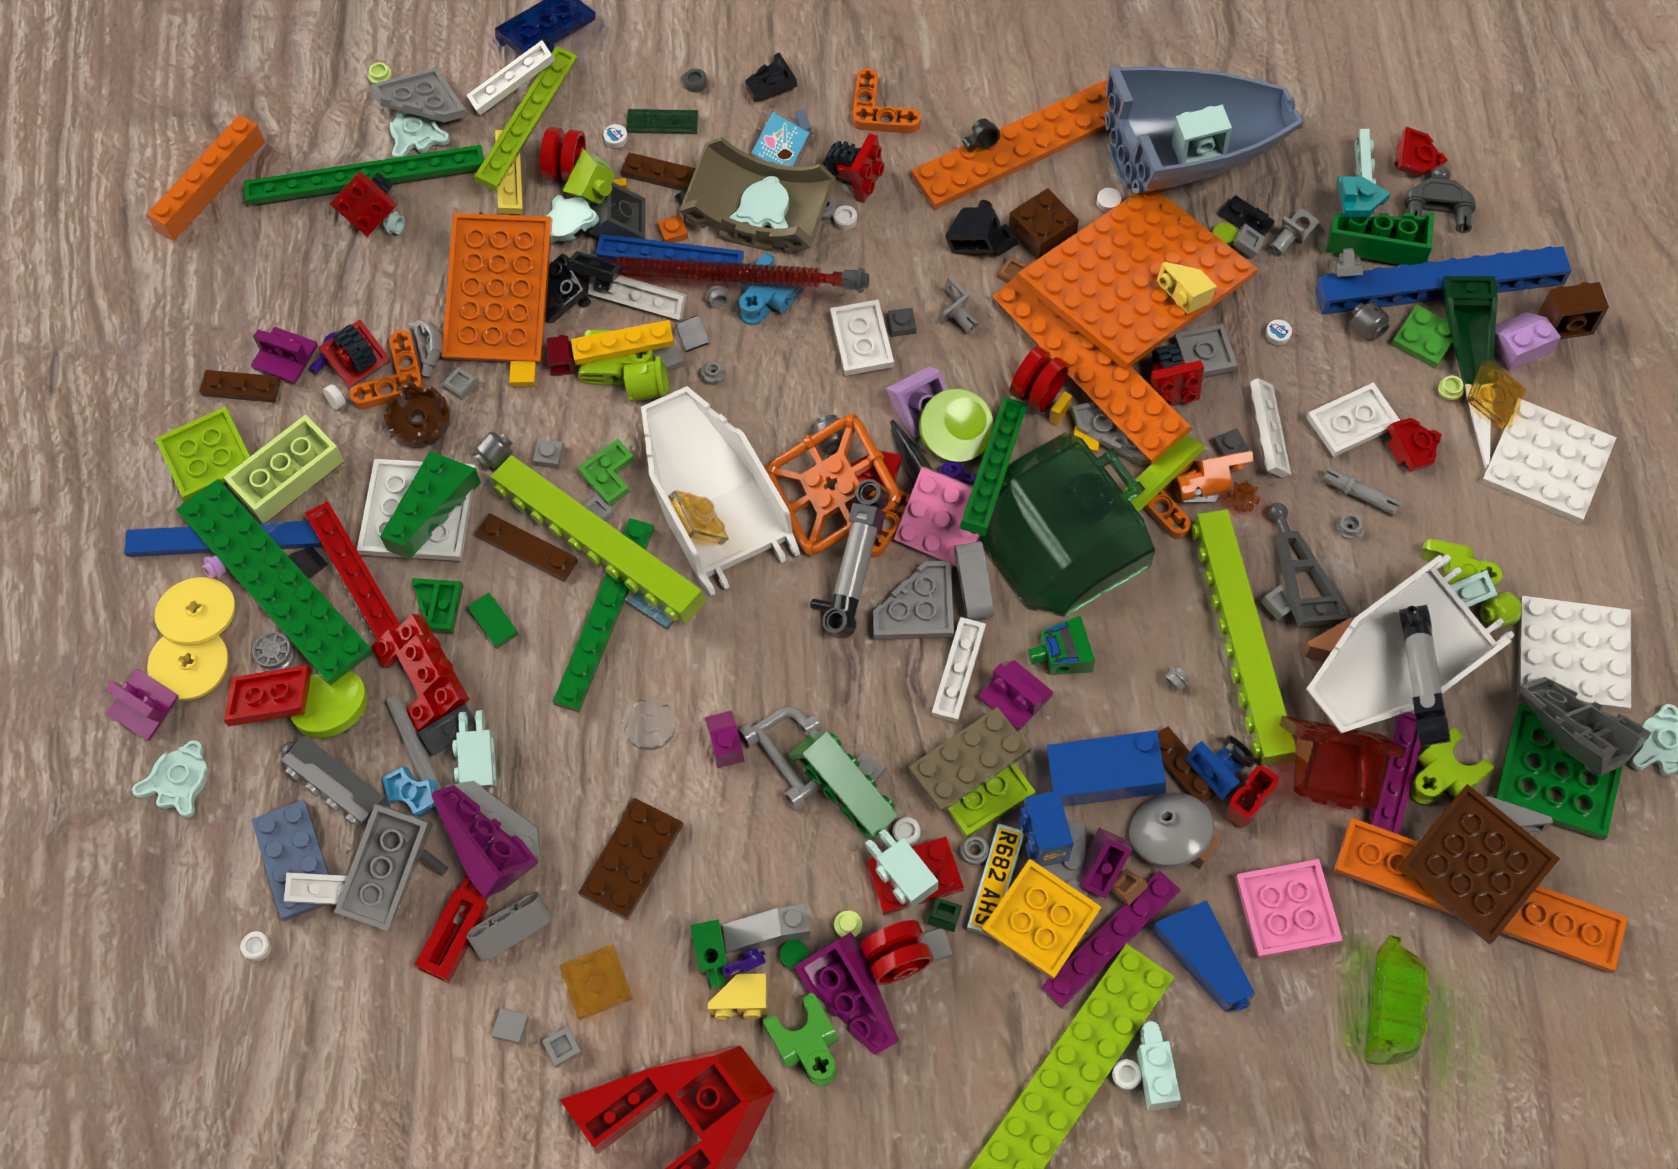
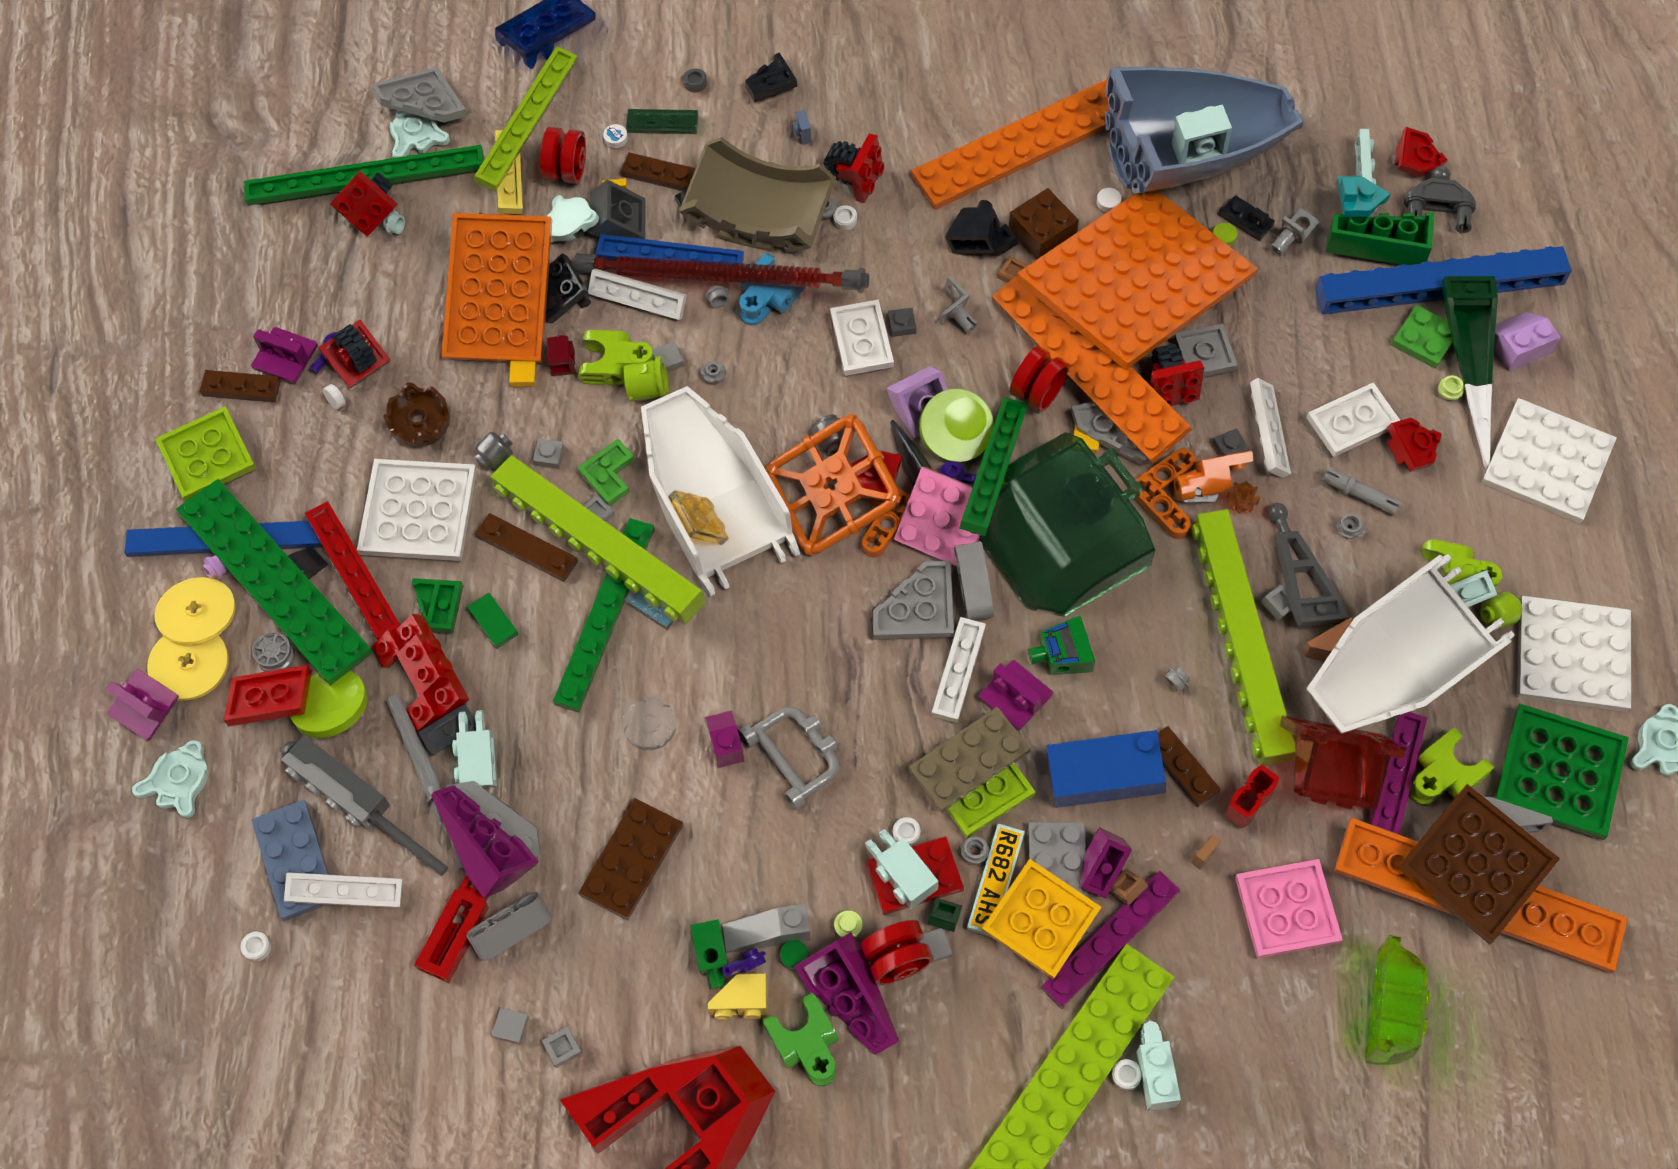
orange brick [146,114,265,242] -> none
yellowish green brick [223,414,344,523] -> none
light grey slope [334,804,433,931] -> none
orange beam [350,330,424,409] -> none
yellowish green plate [368,62,392,83] -> none
green wedge [380,451,481,559] -> none
dark azure tile [382,766,438,817] -> none
light grey piece [409,319,443,377] -> none
light grey tile [442,366,479,400] -> none
white plate [467,40,556,115] -> none
clear yellow plate [559,944,633,1021] -> none
lime torso [563,149,616,205] -> none
black hinge [566,251,622,291] -> none
yellow plate [571,320,675,365] -> none
orange plate [658,214,689,243] -> none
slope [676,316,709,352] -> none
light aqua tile [729,176,790,229] -> none
tile [750,111,814,167] -> none
wedge [787,731,898,838] -> none
piece [810,479,890,638] -> none
orange beam [853,68,921,133] -> none
light grey plate [857,752,885,782] -> none
pearl dark grey piece [962,118,1001,152] -> none
blue brick [1019,790,1074,867] -> none
yellow tile [1049,392,1072,426] -> none
lime tile [1115,435,1205,515] -> none
light grey dish [1129,793,1214,868] -> none
blue slope [1152,900,1255,1012] -> none
light yellow slope [1156,262,1217,314] -> none
blue piece [1185,735,1256,801] -> none
light grey plate [1232,224,1265,258] -> none
white tile [1265,320,1292,345] -> none
light grey hinge [1334,248,1363,277] -> none
flat silver head [1351,302,1389,340] -> none
piece [1399,604,1451,747] -> none
clear yellow plate [1466,359,1526,430] -> none
dark grey wedge [1519,677,1651,775] -> none
reddish brown brick [1537,282,1609,339] -> none

